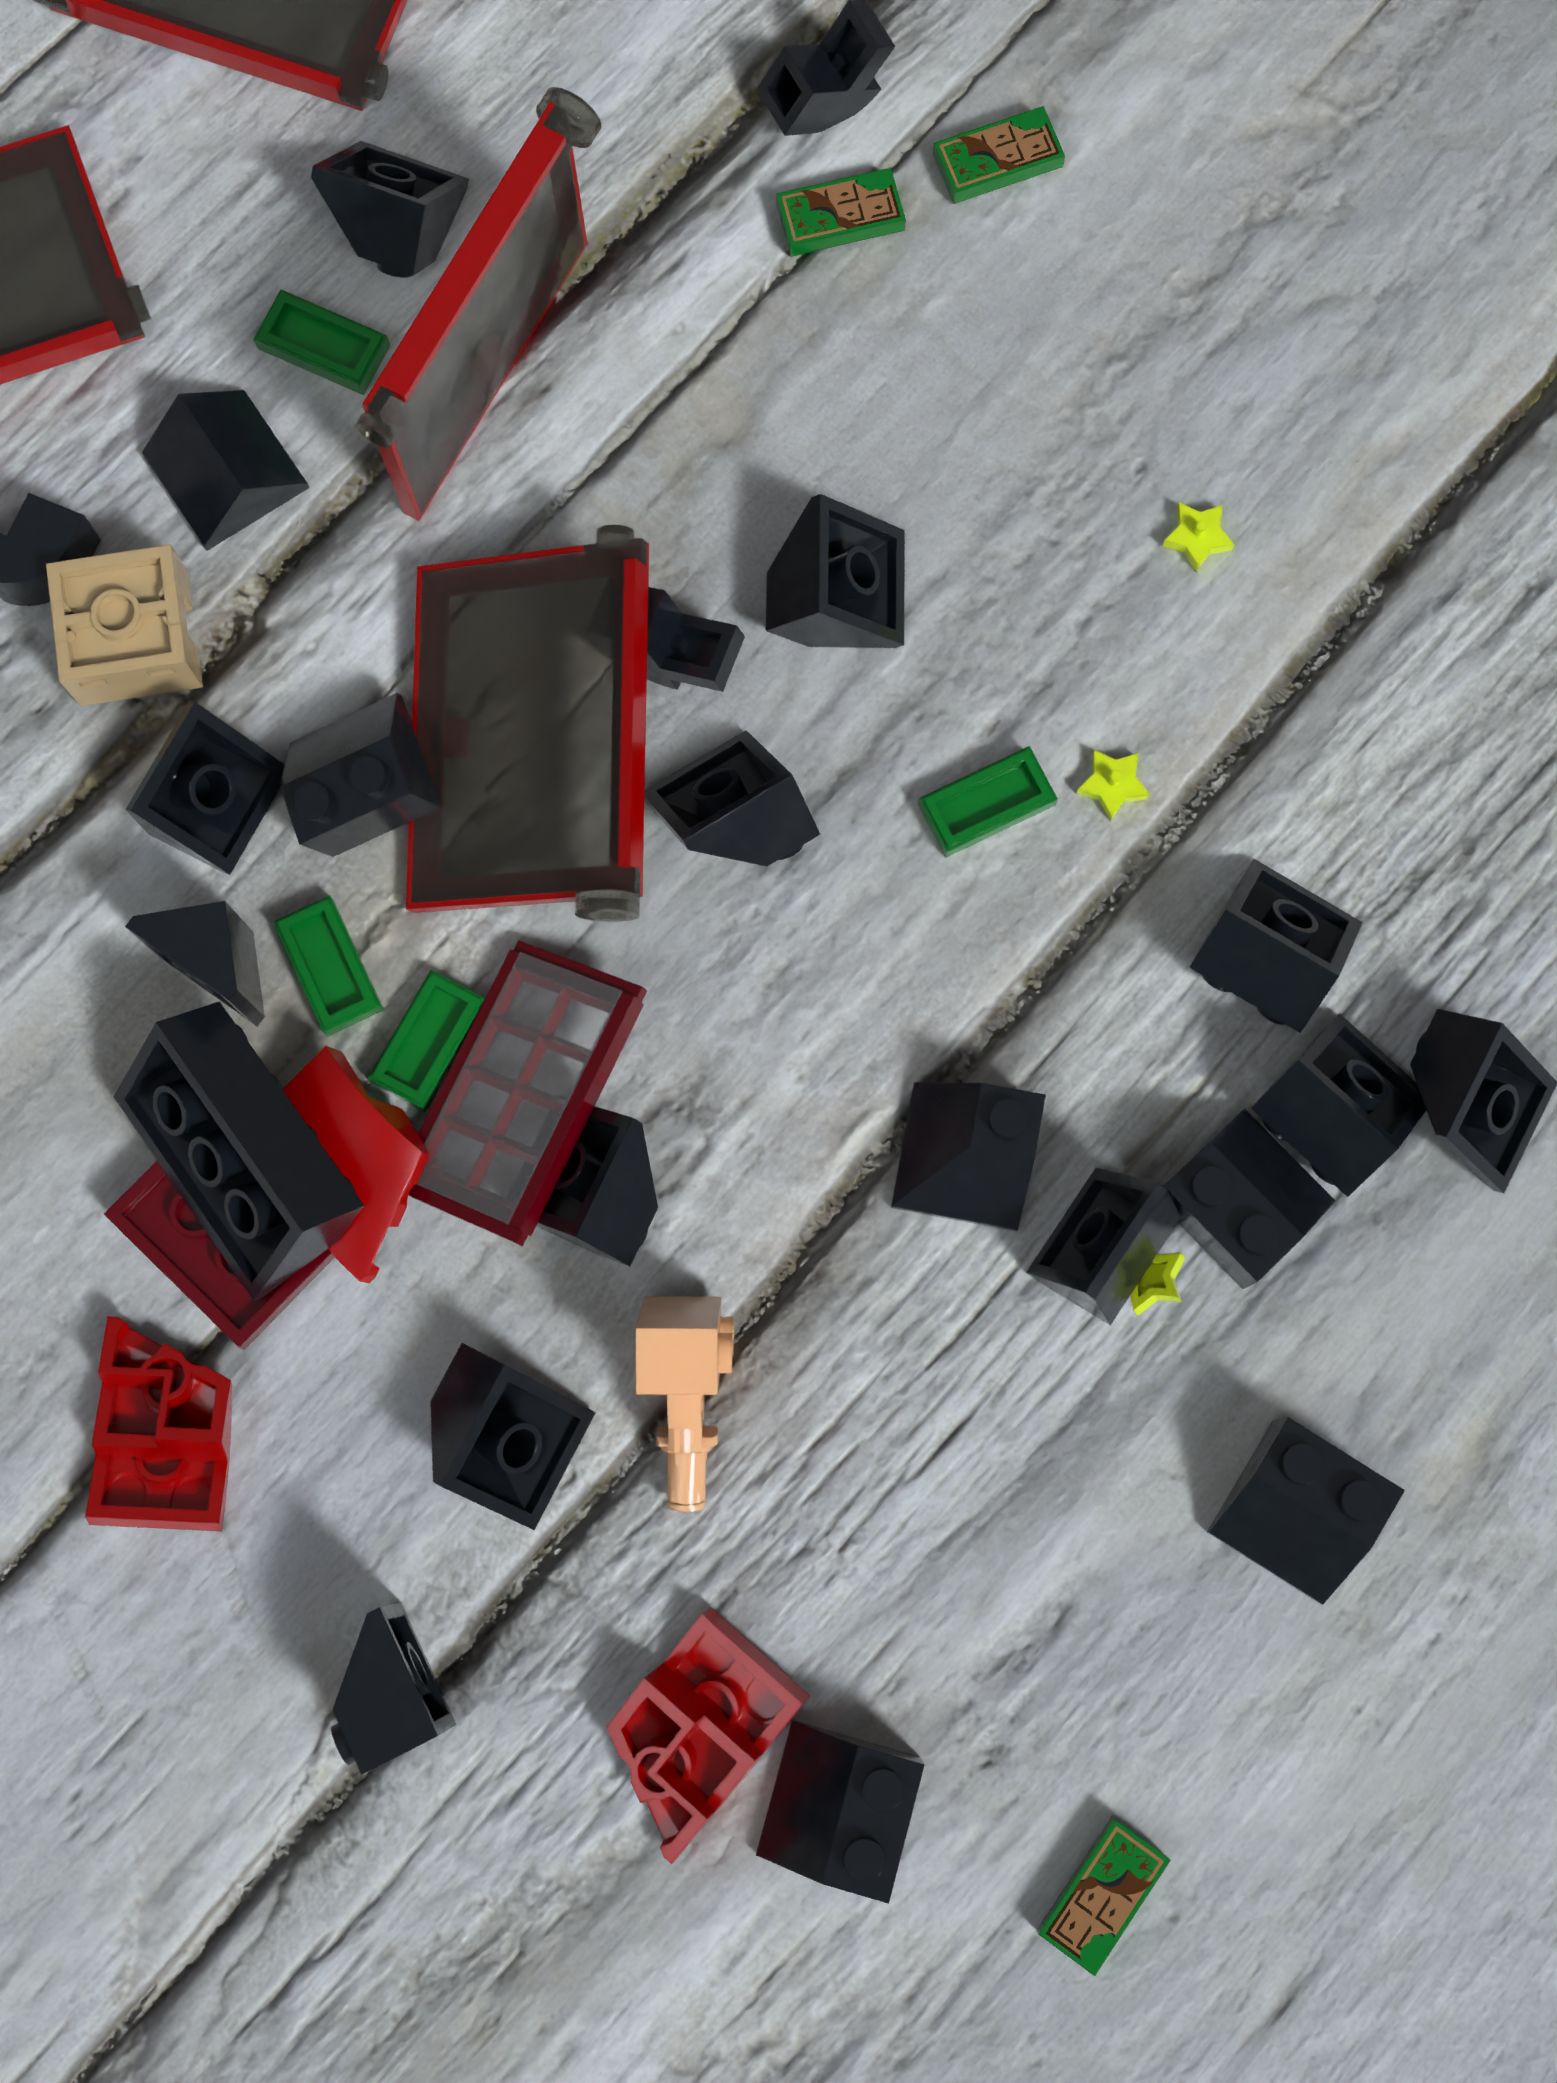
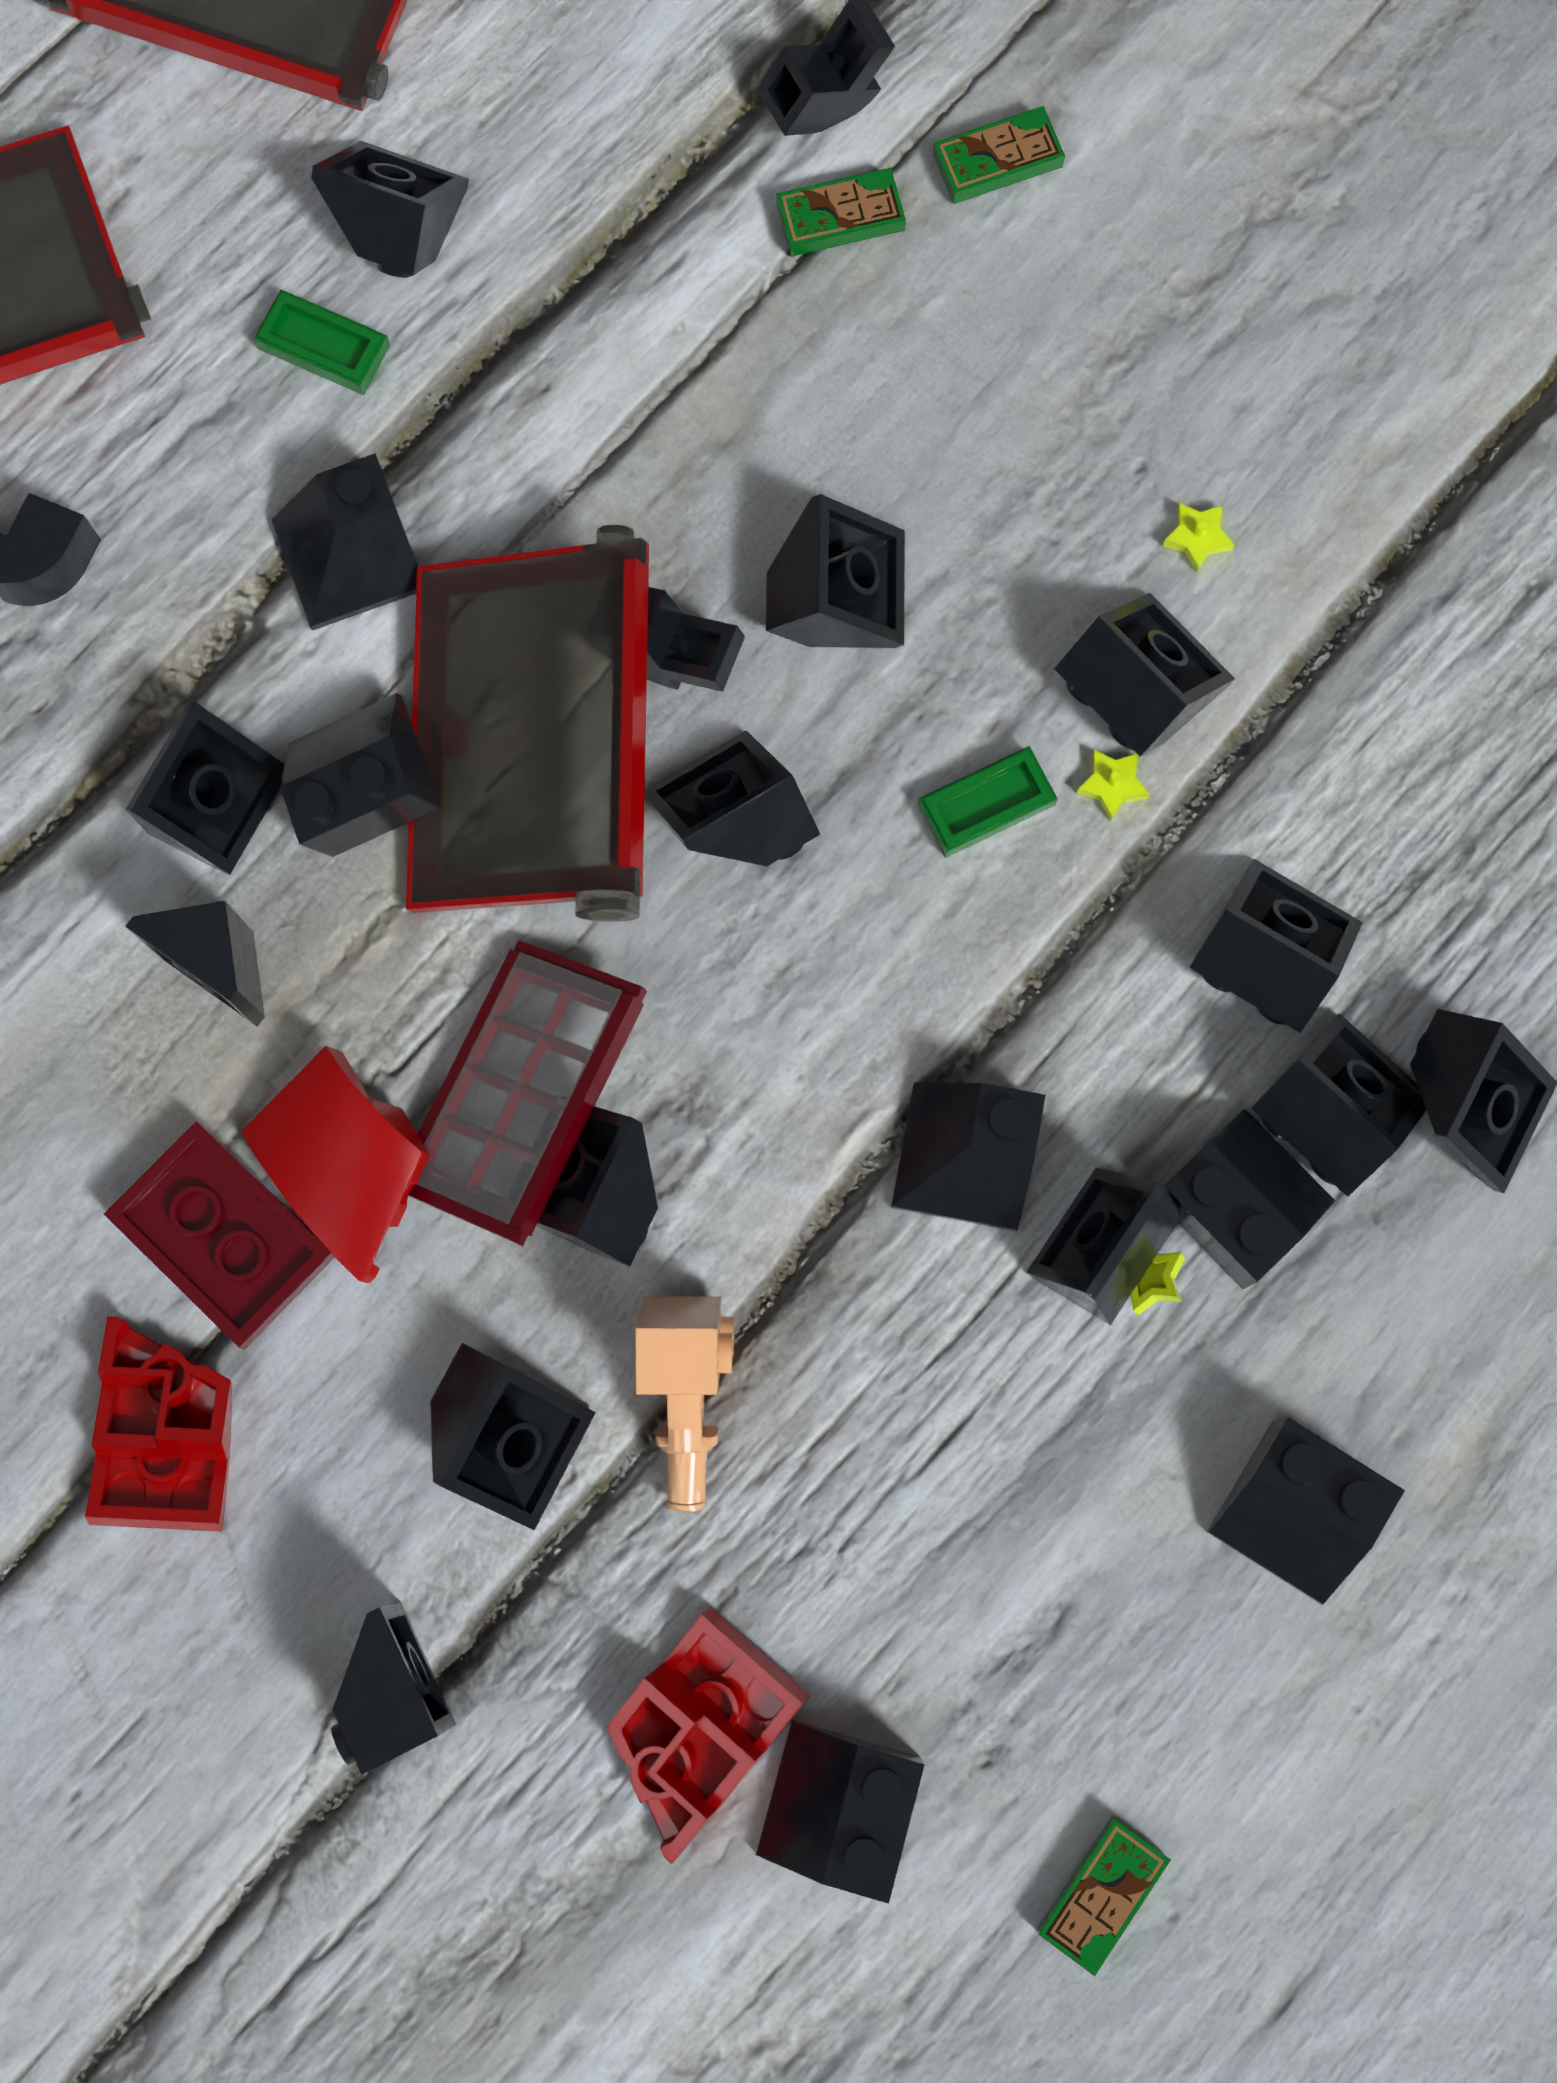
tan piece [46,544,203,706] -> none
black slope [113,1001,364,1301] -> none
black slope [142,390,310,551] -> none
green tile [273,895,385,1037] -> none
clear smoke door [355,87,601,521] -> none
green tile [367,970,485,1112] -> none
none -> black slope [271,453,418,631]
none -> black slope [1054,593,1235,757]

